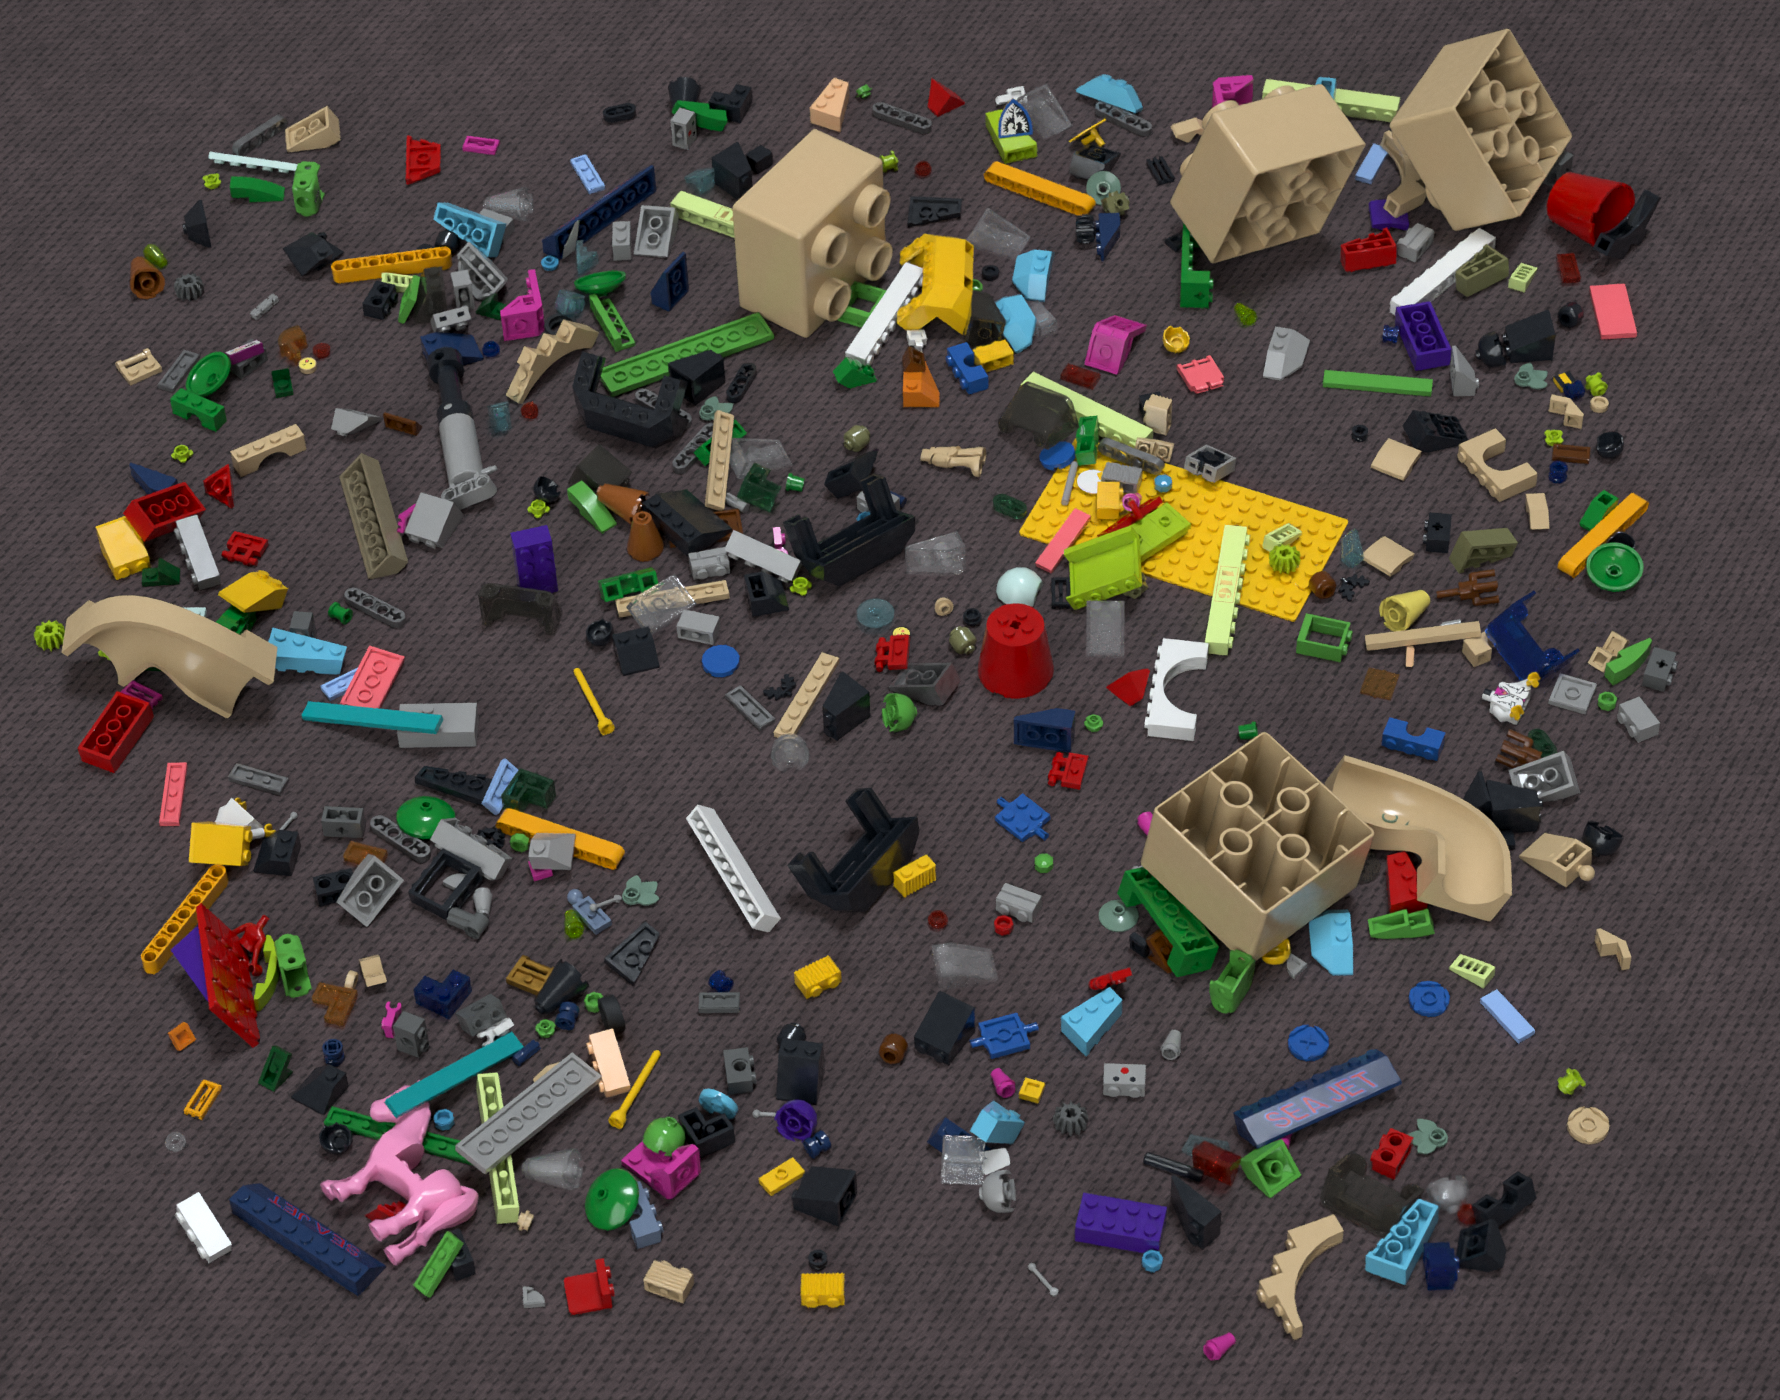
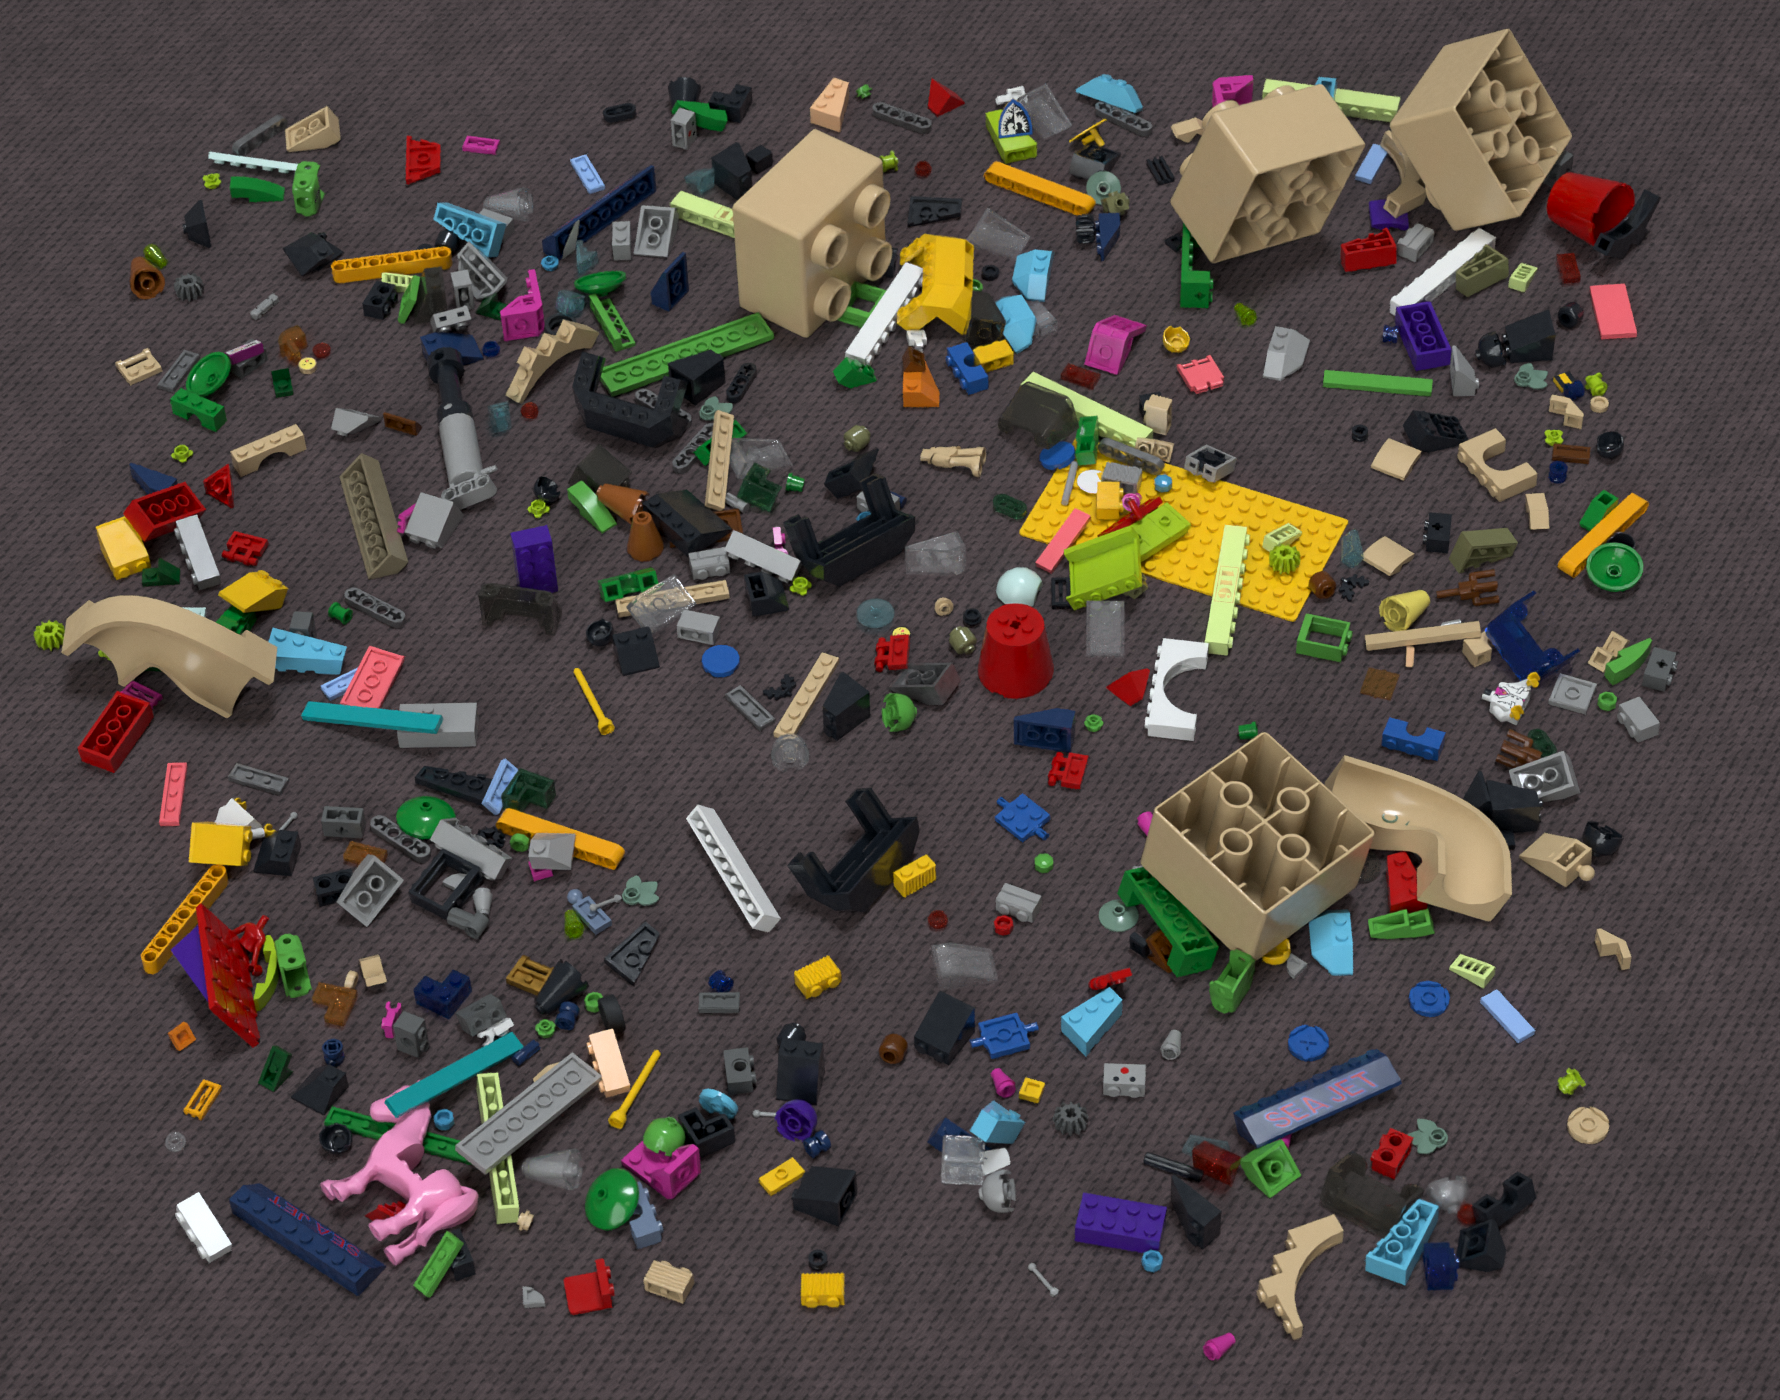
none -> black plate [886,248,898,278]

